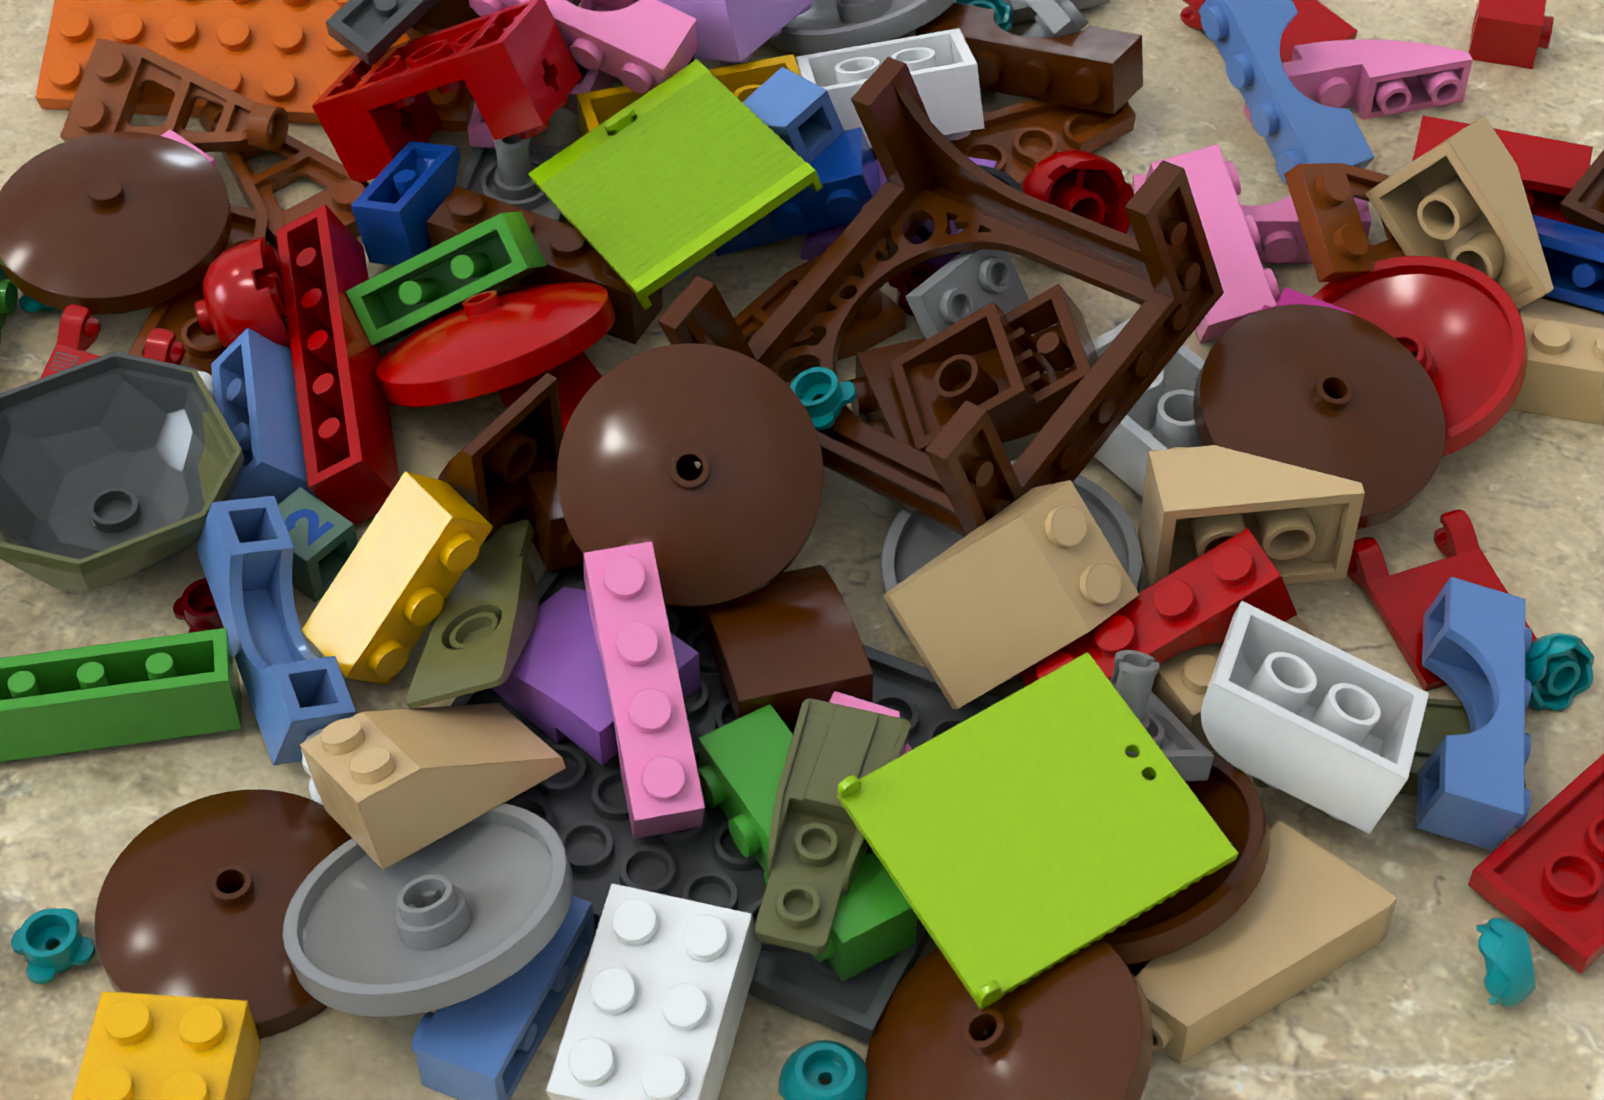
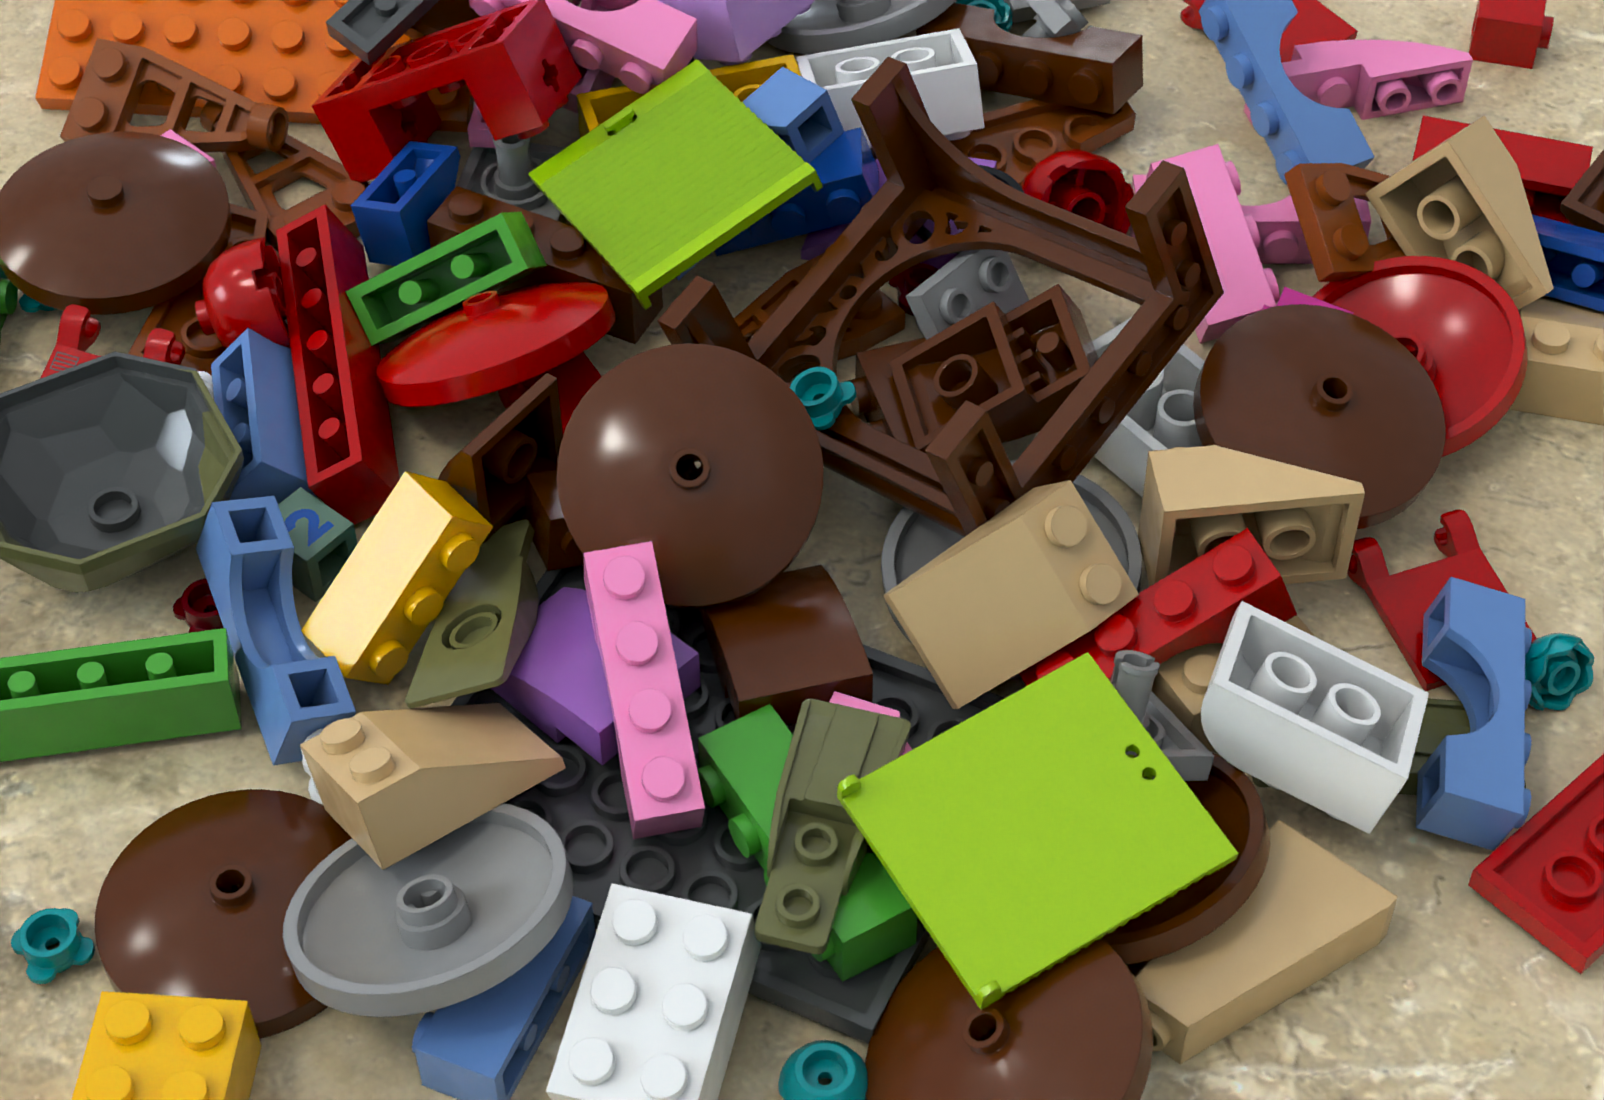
teal plate [1476,918,1536,1007] -> none

